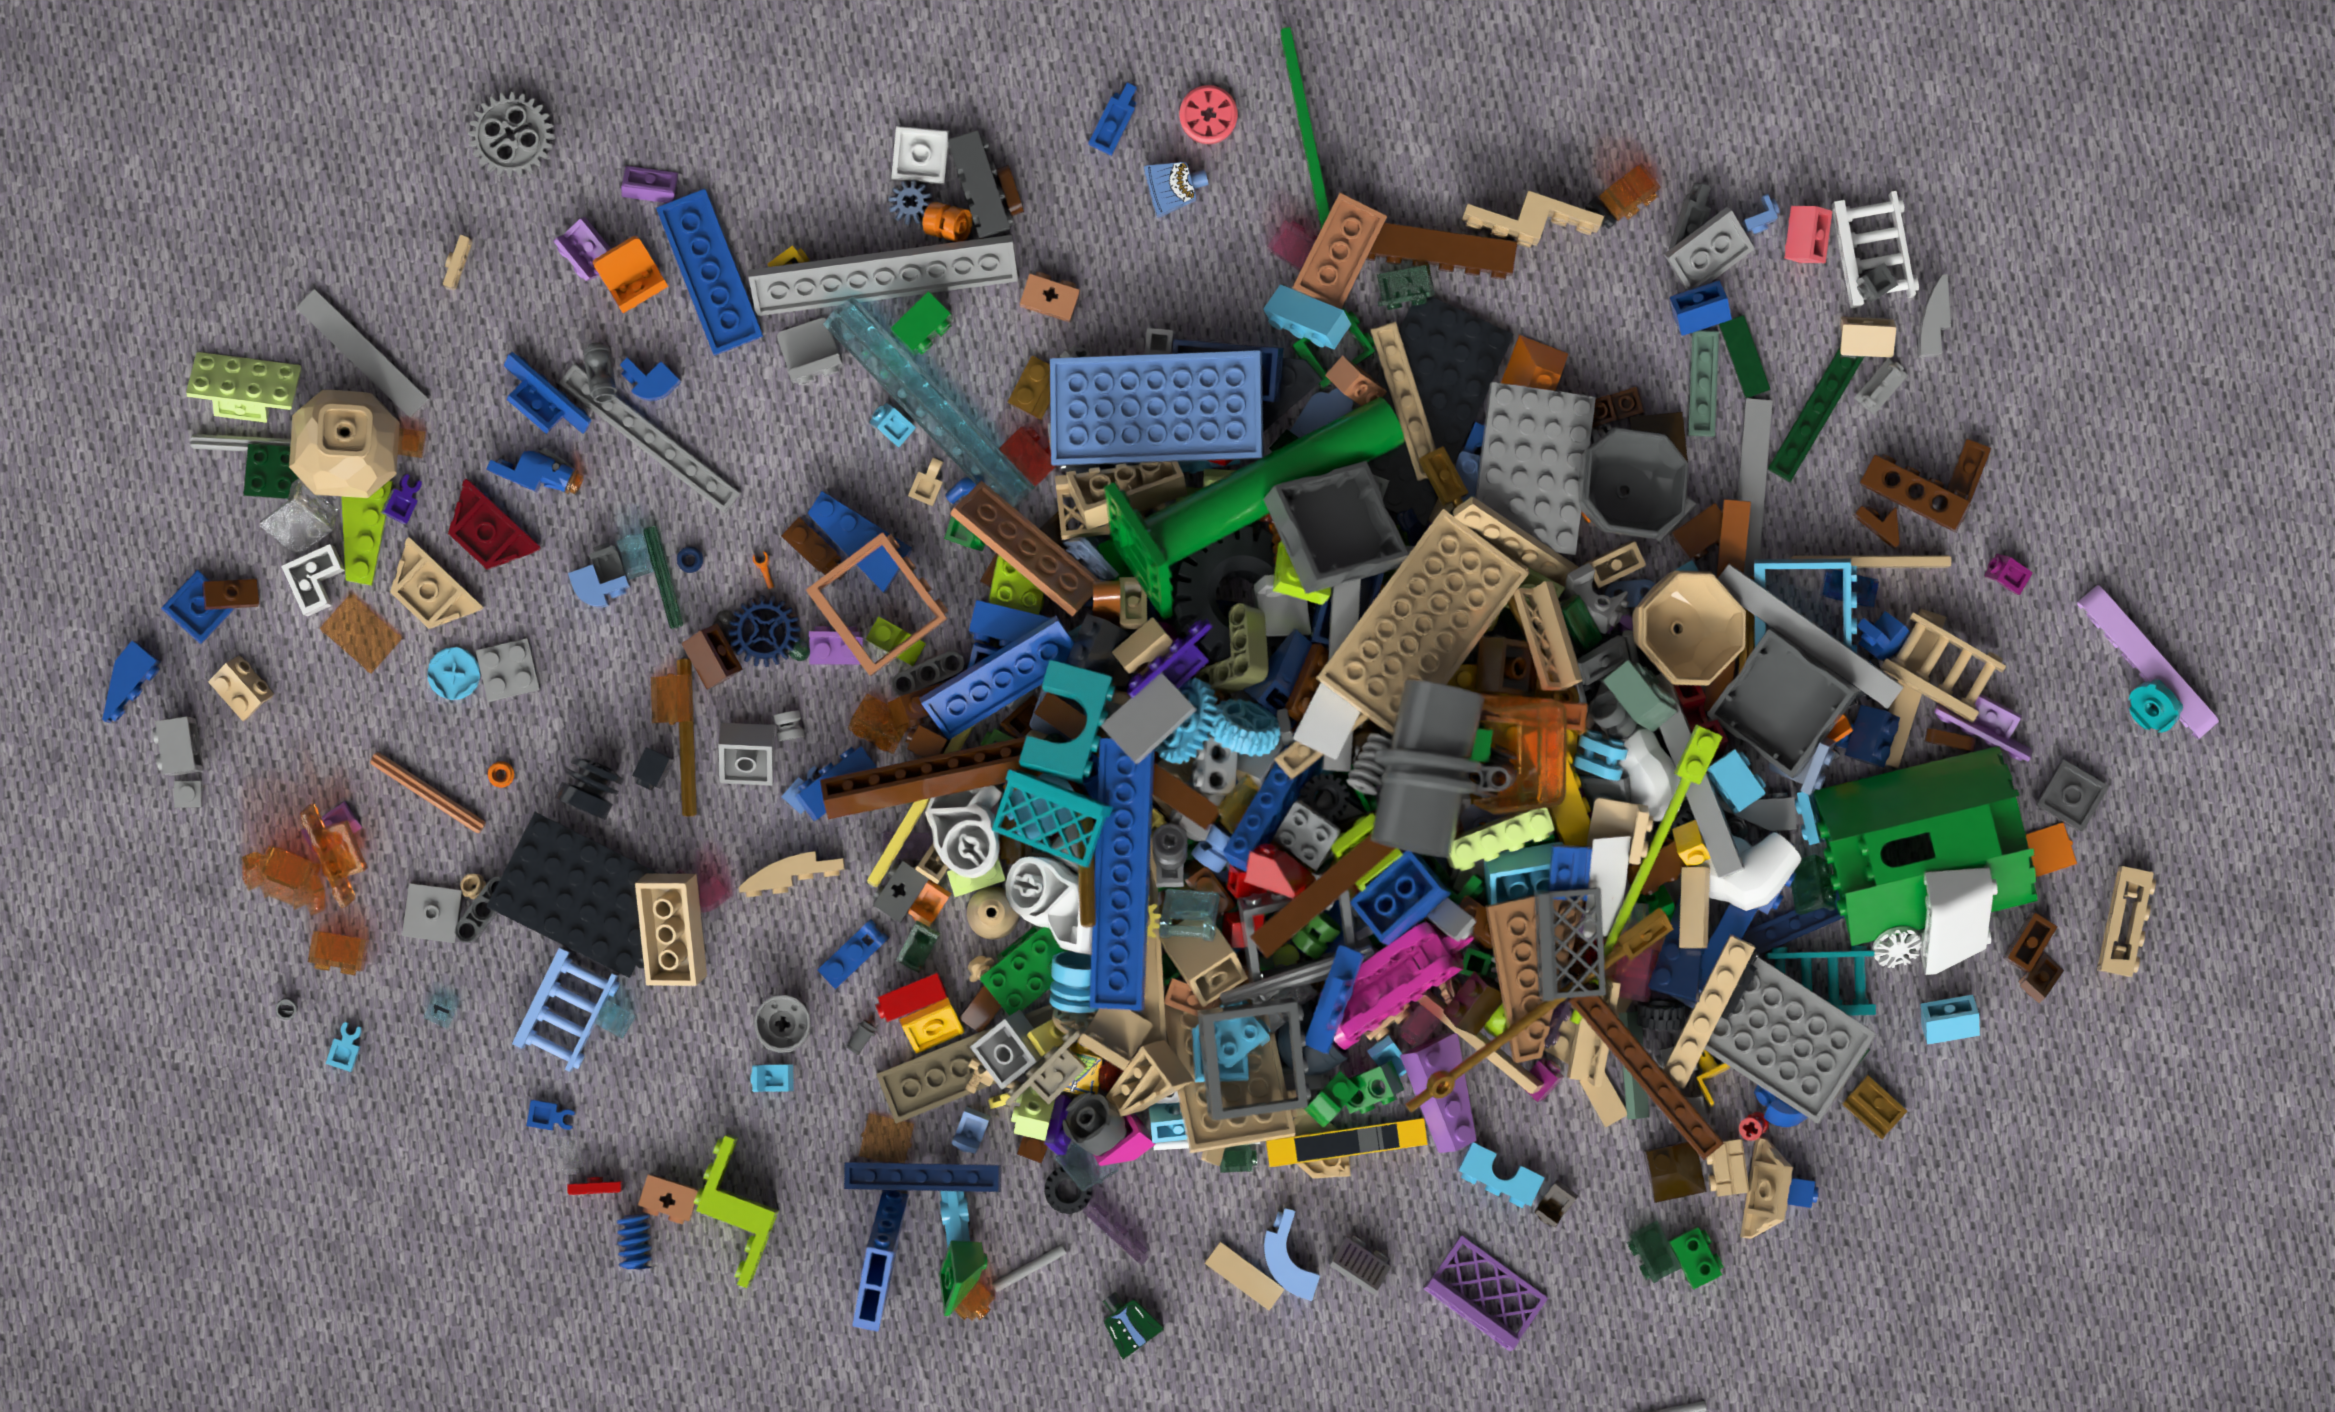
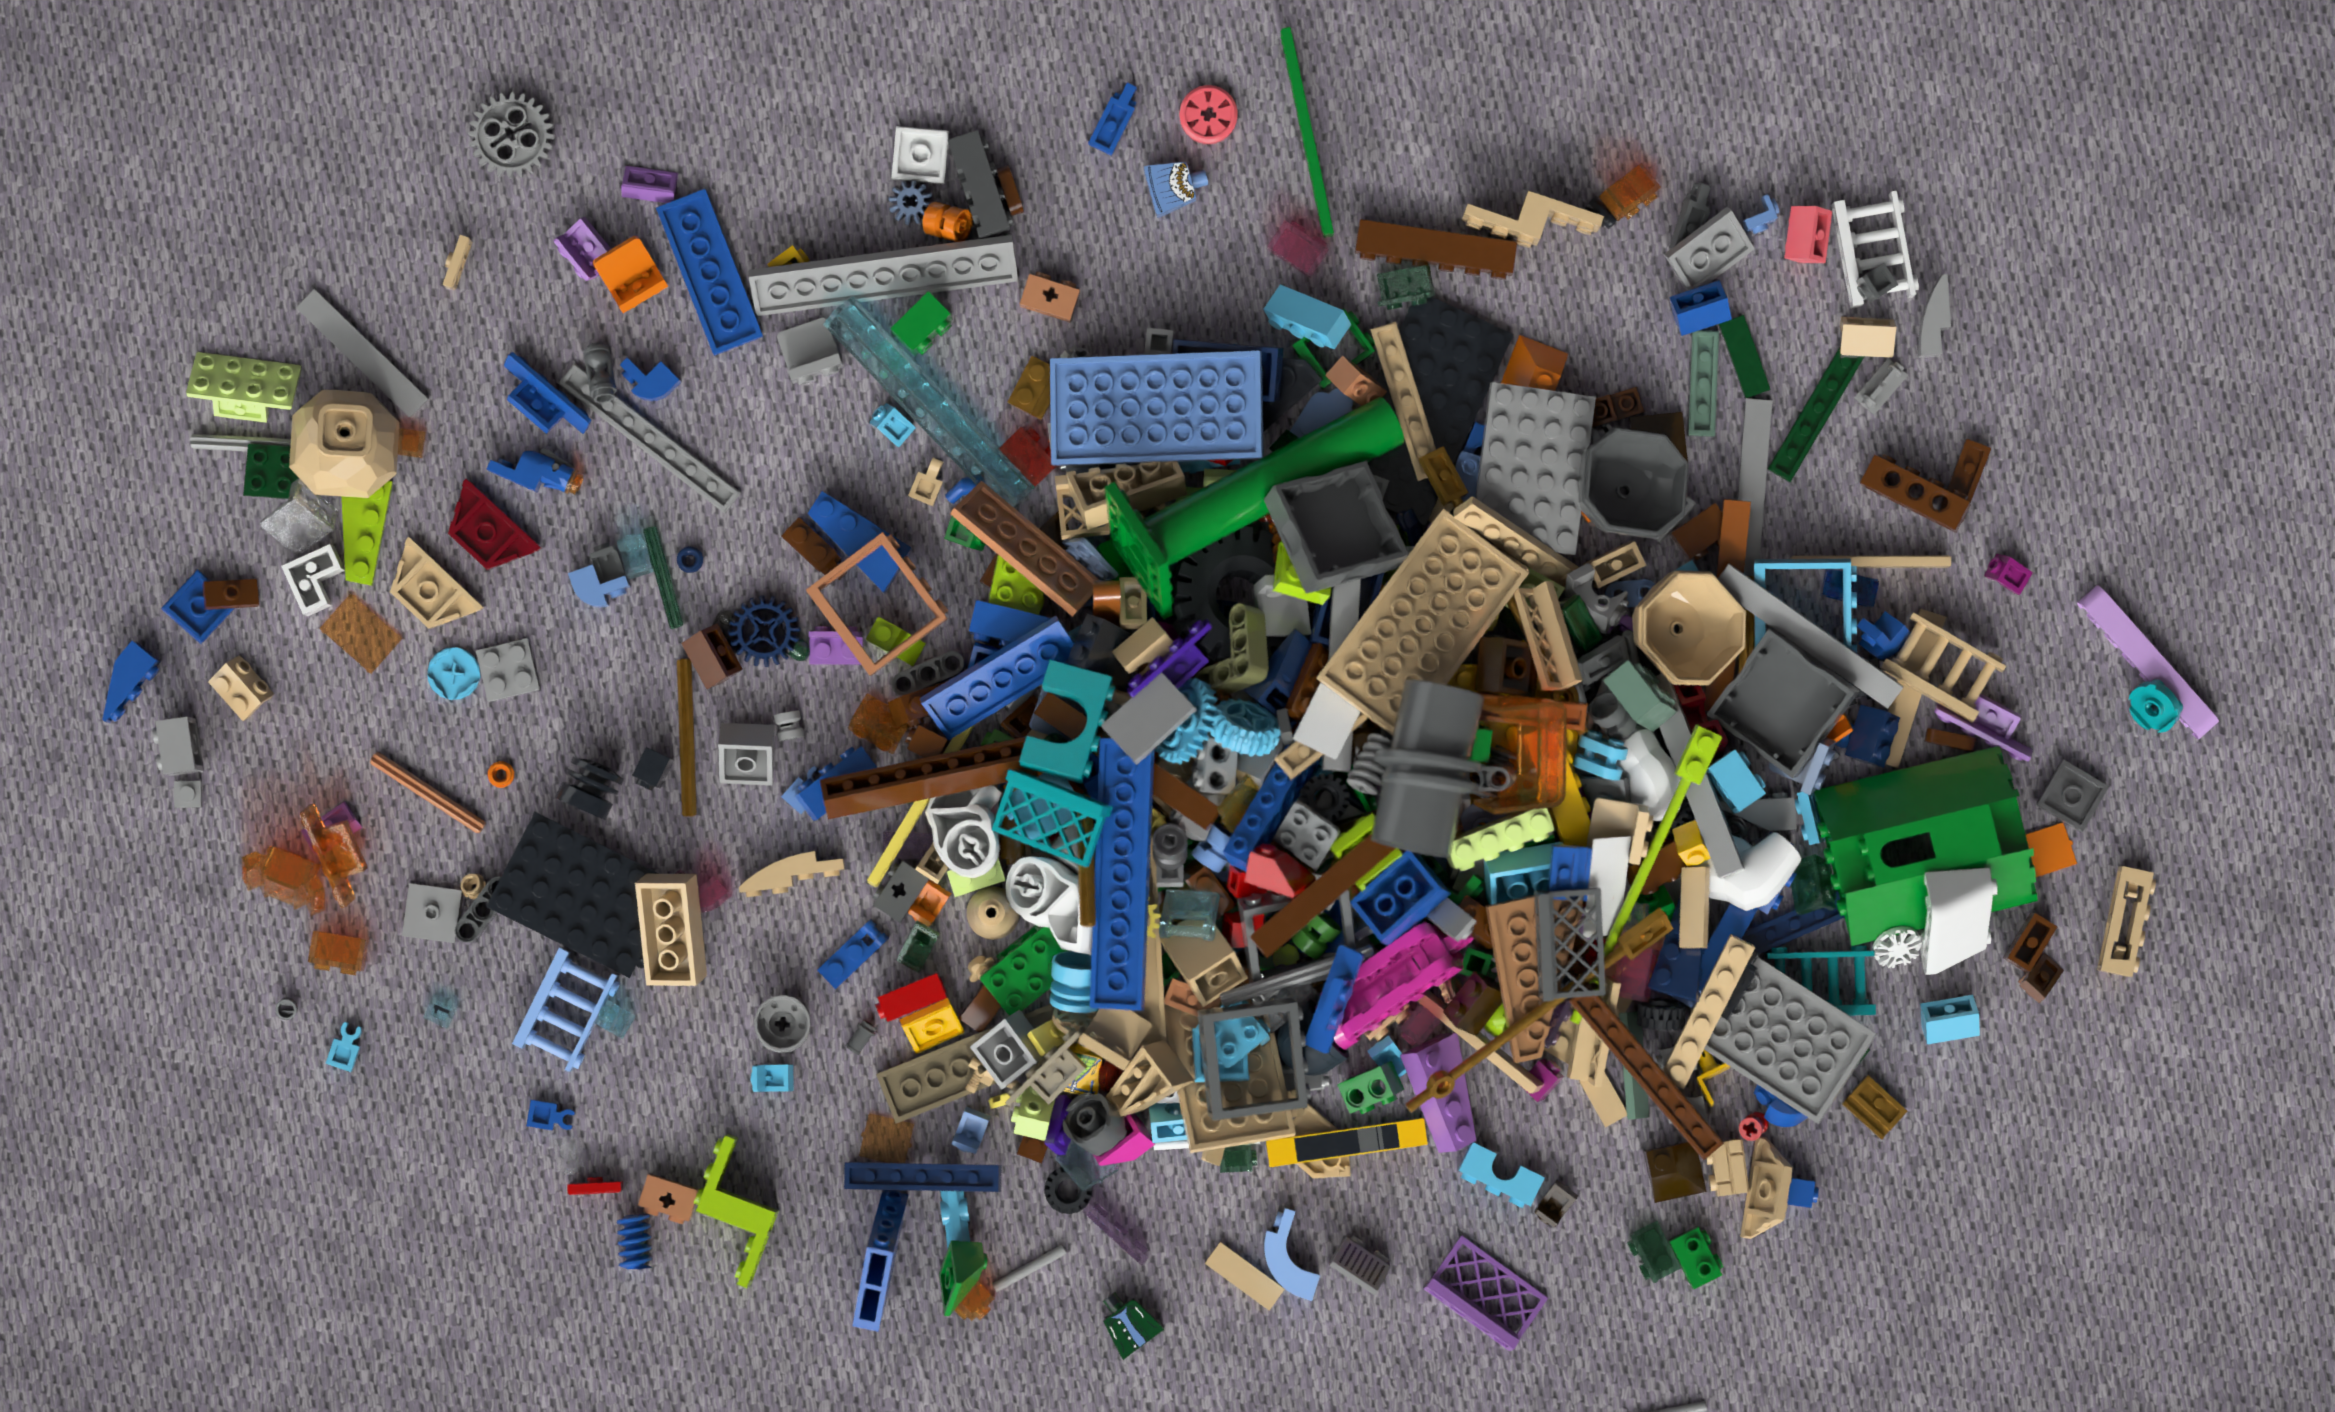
dark purple plate [381,474,422,524] -> none
clear orange piece [651,673,692,725] -> none
orange hand [753,551,774,589] -> none
nougat plate [1292,193,1387,309] -> none
green brick [1303,1071,1359,1128] -> none
reddish brown slope [1852,506,1900,549] -> none

